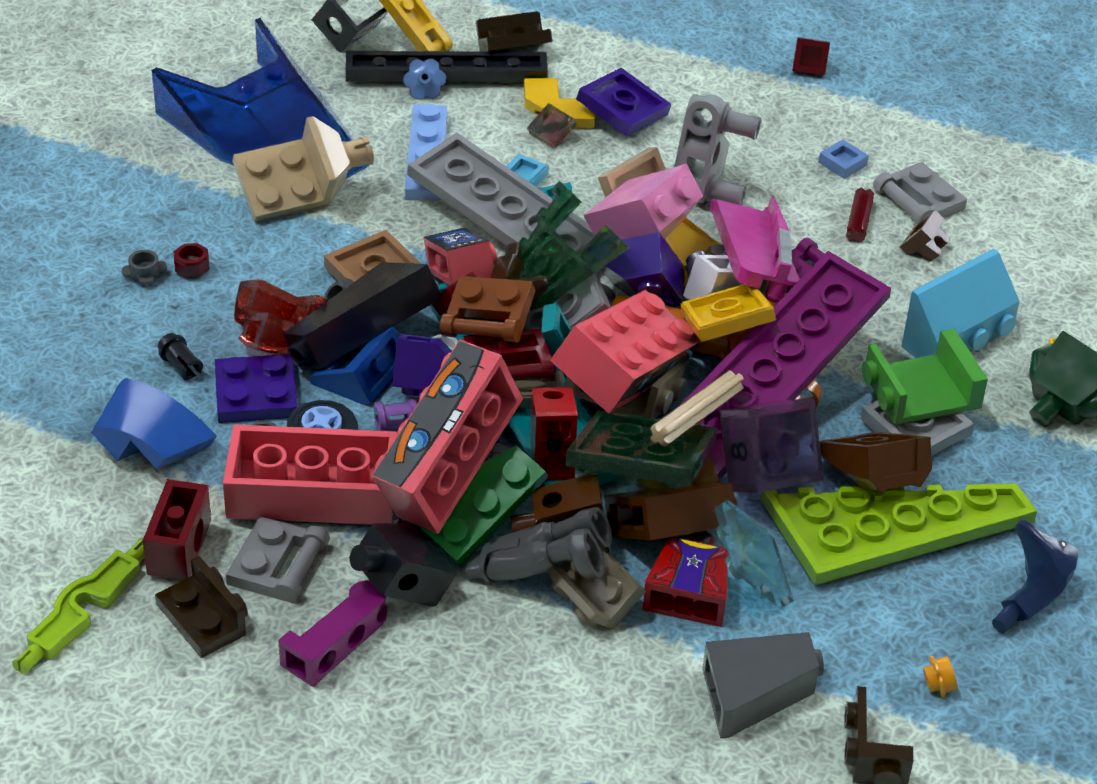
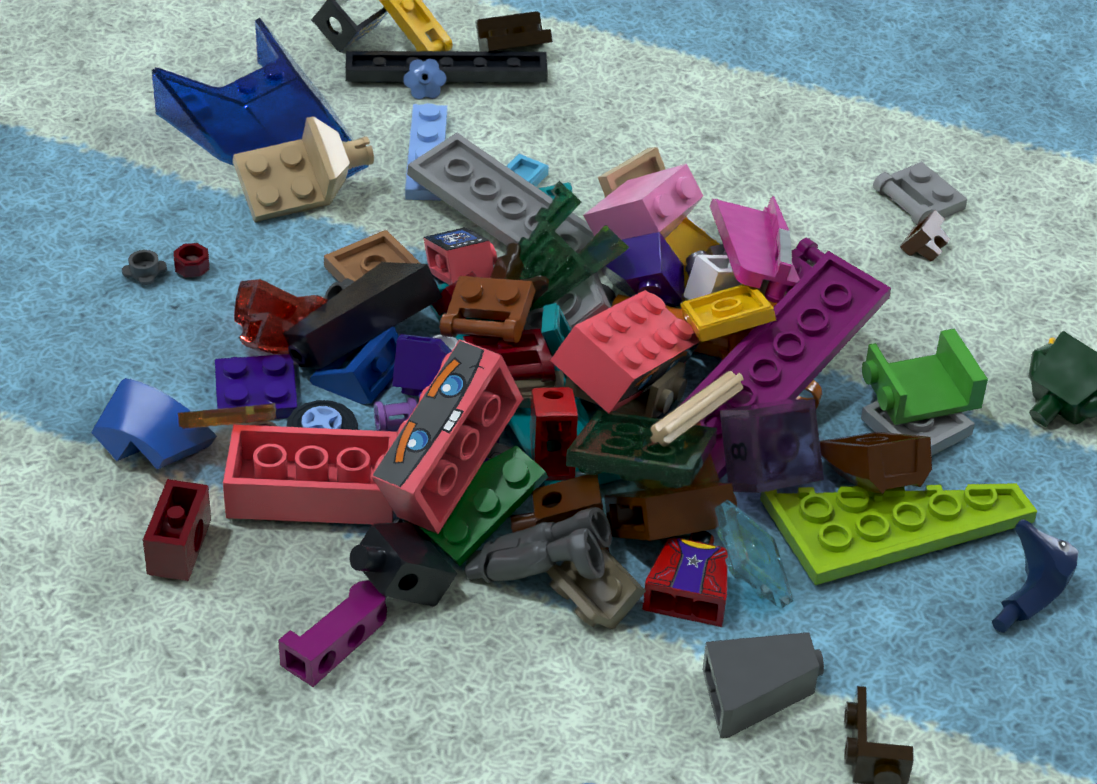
lime piece [12,537,145,675] -> none
dark brown bracket [155,556,248,658] -> none
black pin [157,333,203,380] -> none
light grey plate [226,516,330,603] -> none
yellow tile [524,78,595,129] -> none
clear smoke tile [527,103,576,149] -> none
dark purple plate [576,68,672,137] -> none
light grey piece [674,94,762,206] -> none
dark red tile [792,37,830,75] -> none
medium blue tile [818,139,869,179] -> none
dark red axle [846,187,874,242] -> none
medium azure slope [901,249,1020,358] -> none
light orange plate [923,656,958,698] -> none
none -> clear orange tile [178,403,276,429]

